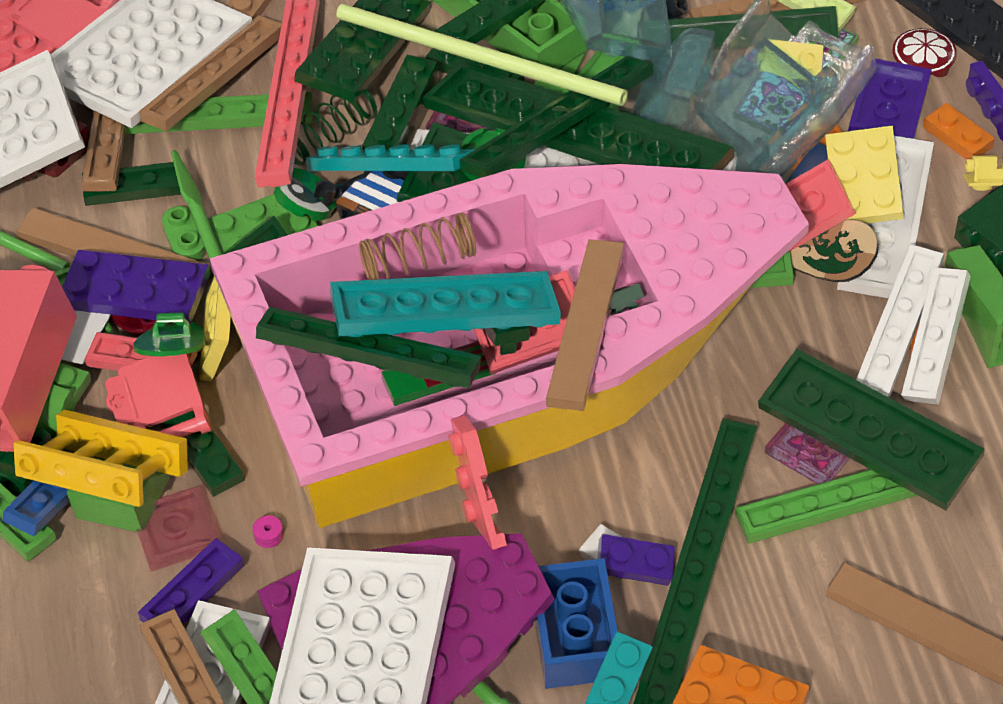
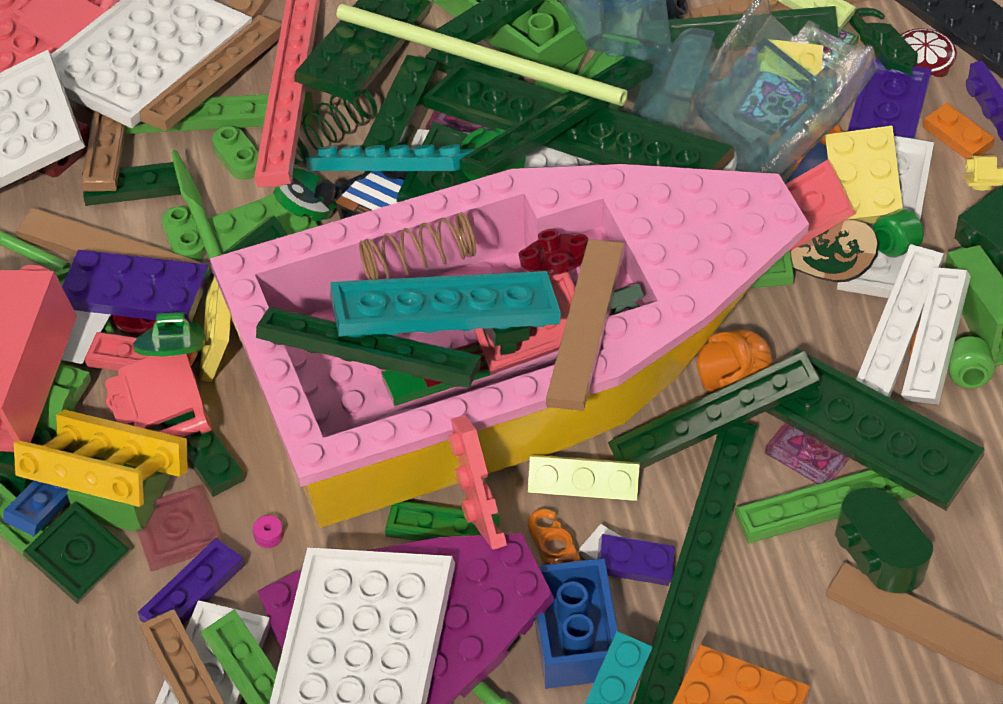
none -> dark green tile [23,501,130,604]
none -> bright green plate [212,126,259,180]
none -> green tile [385,501,501,541]
none -> dark red dish [519,229,588,275]
none -> orange piece [527,509,582,565]
none -> yellowish green plate [528,455,640,501]
none -> dark green plate [608,351,821,470]
none -> orange hair [697,330,773,393]
none -> dark green brick [835,488,933,593]
none -> dark green plate [849,7,918,76]
none -> green head [873,209,924,258]
none -> bright green head [948,336,995,389]

